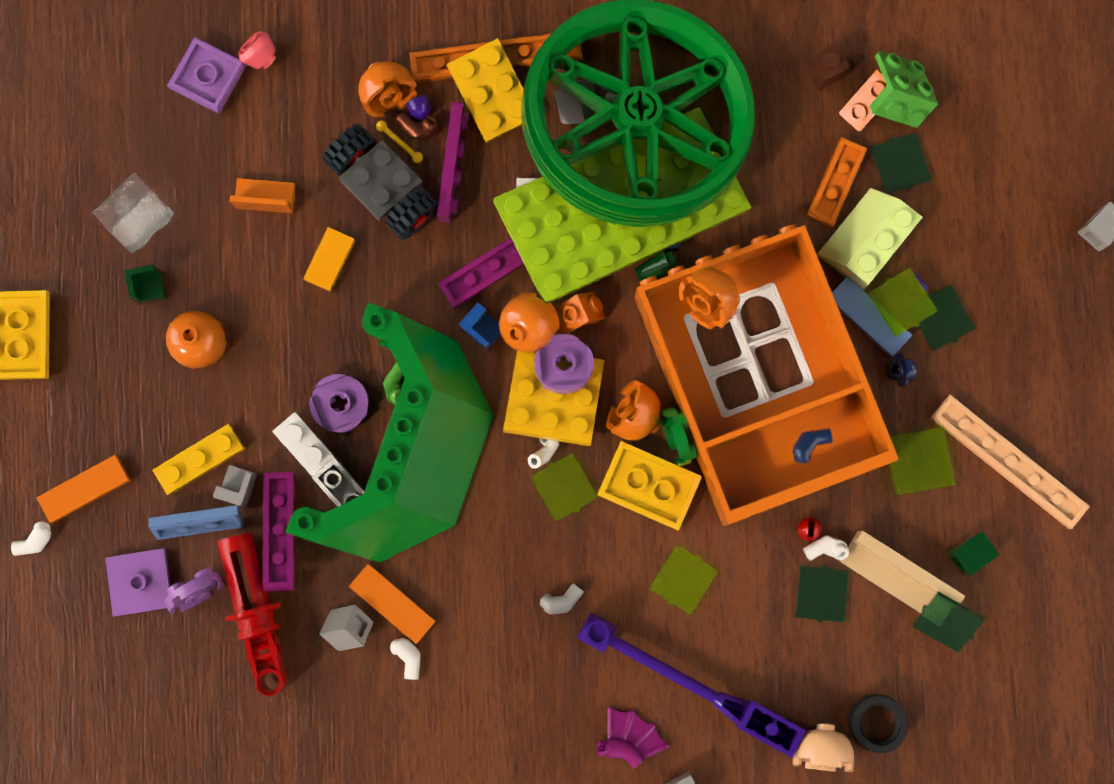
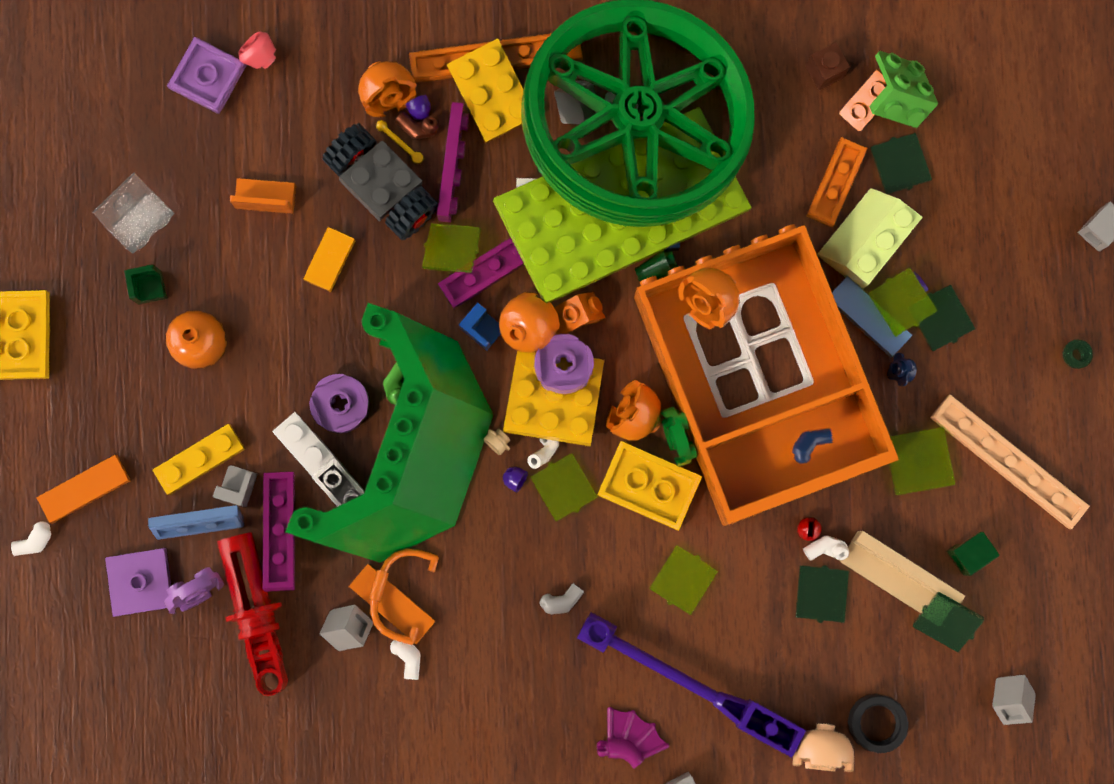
none -> orange piece [369,548,439,645]
none -> clear neon green piece [422,223,481,273]
none -> tan plate [483,429,510,455]
none -> dark purple hinge [503,467,528,493]
none -> light grey panel [992,675,1035,725]
none -> clear green plate [1062,339,1093,369]

